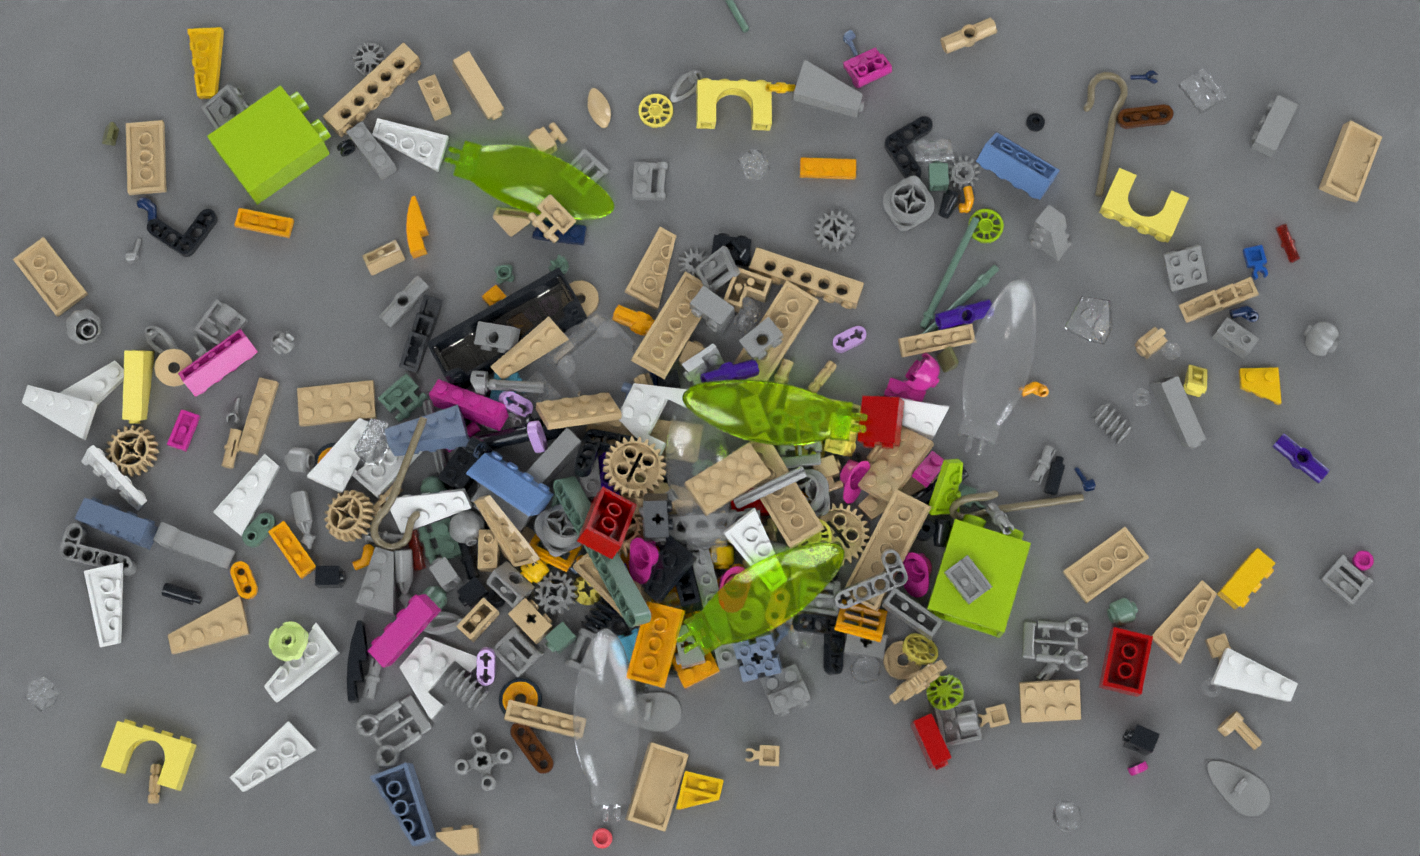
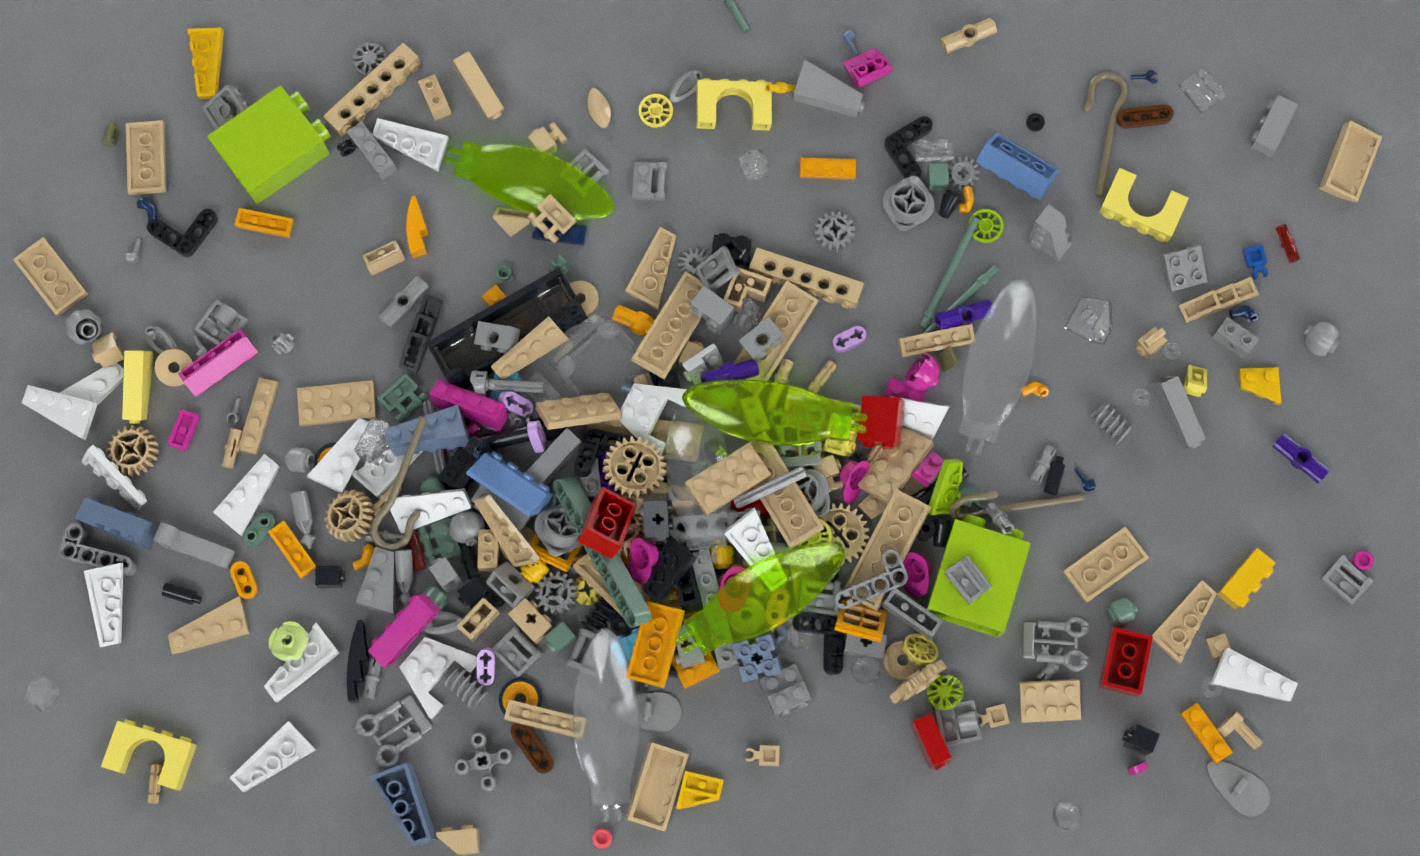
none -> tan brick [91,332,124,368]
none -> light orange plate [1180,703,1233,765]

